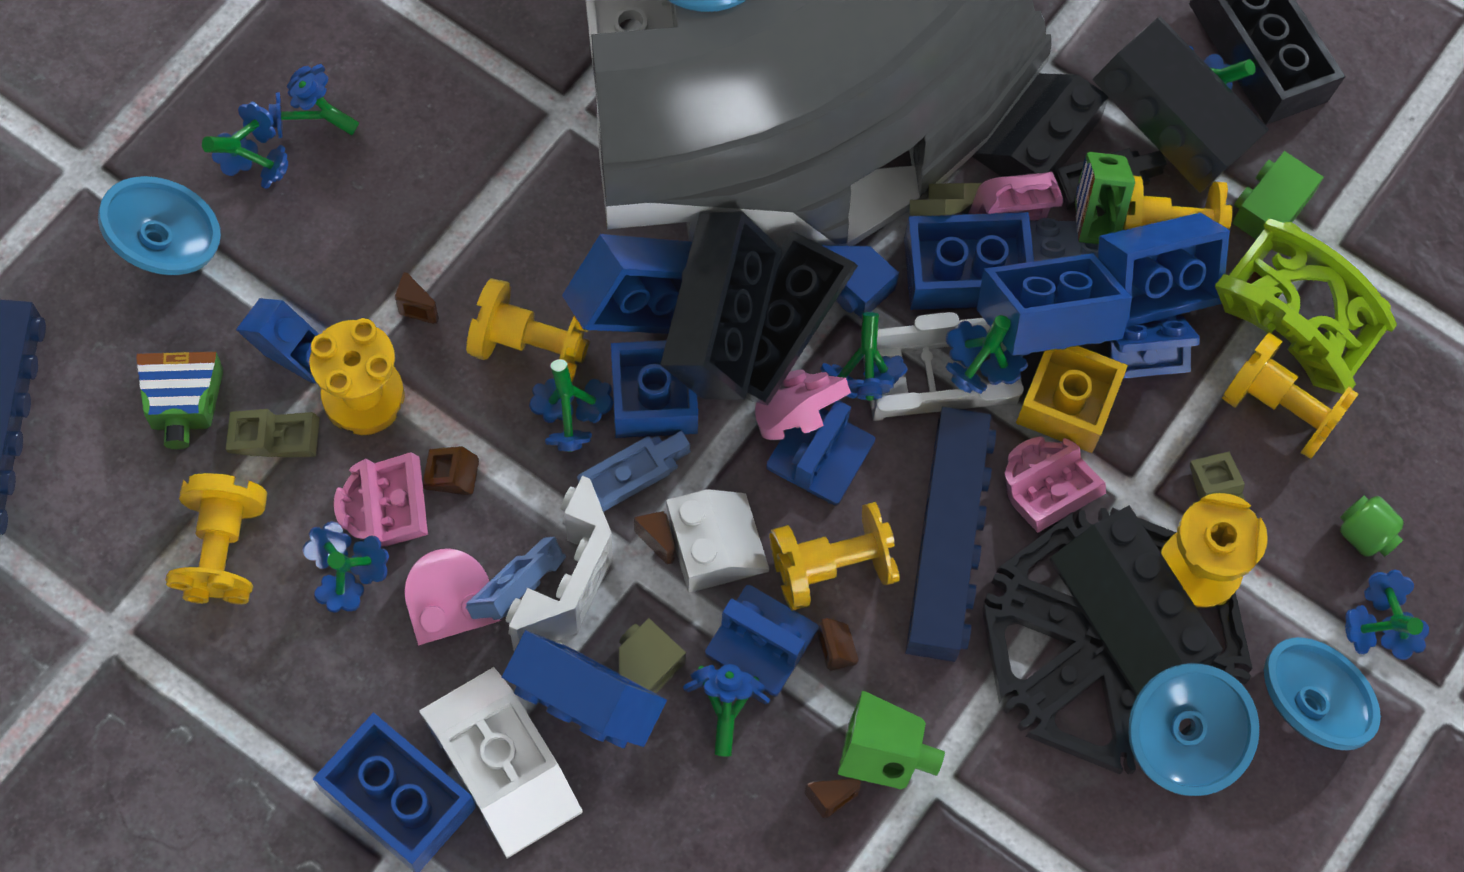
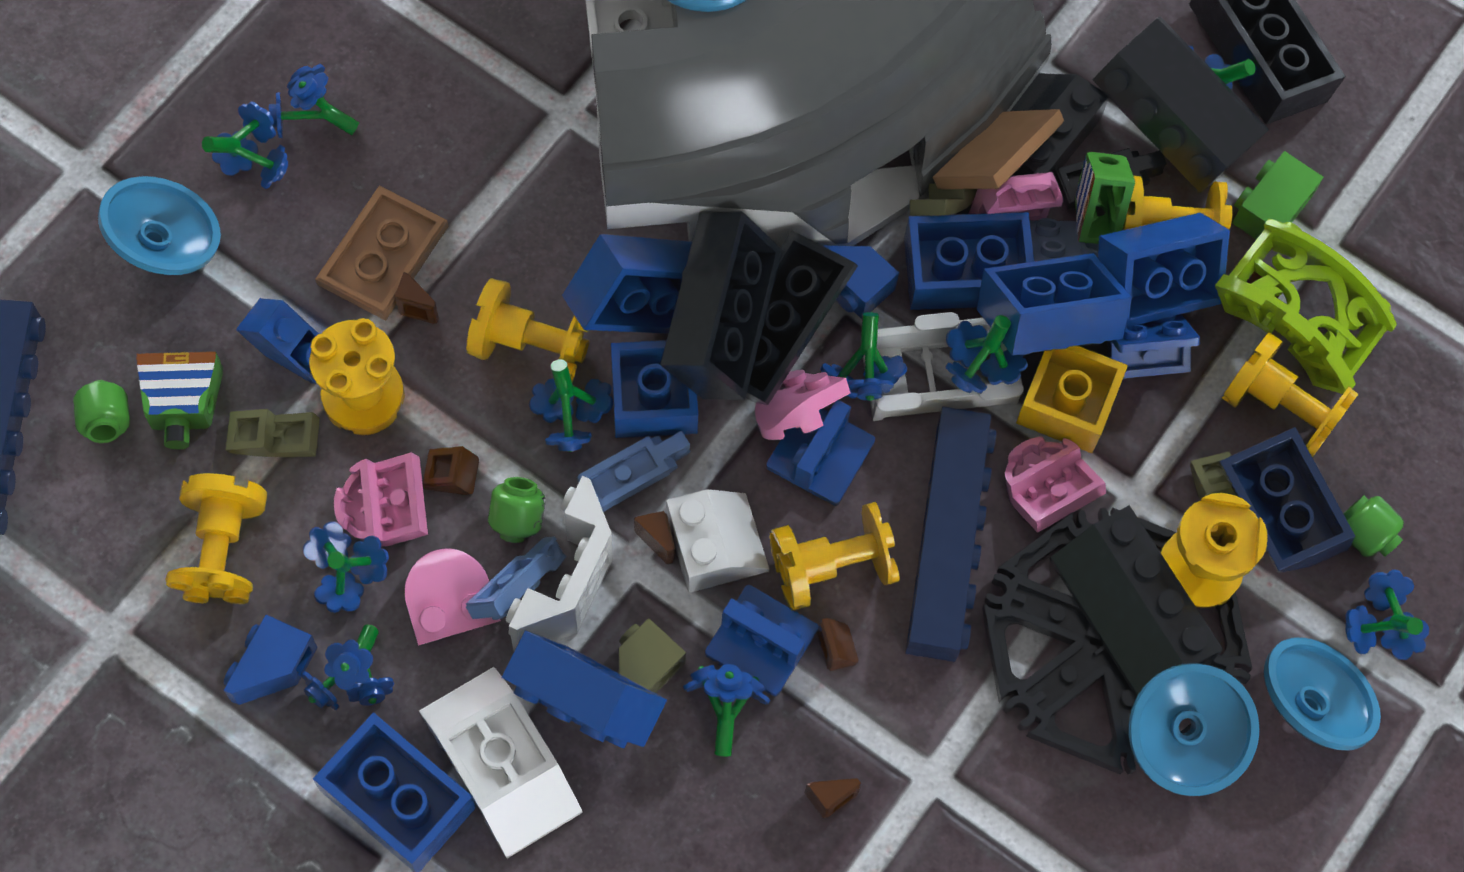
bright green torso [838,691,945,789] -> none
none -> bright green head [73,380,130,443]
none -> blue slope [224,615,318,705]
none -> blue plant [301,624,394,710]
none -> medium nougat tile [315,185,449,321]
none -> bright green head [488,477,546,543]
none -> medium nougat tile [933,109,1064,189]
none -> dark blue slope [1219,427,1355,573]

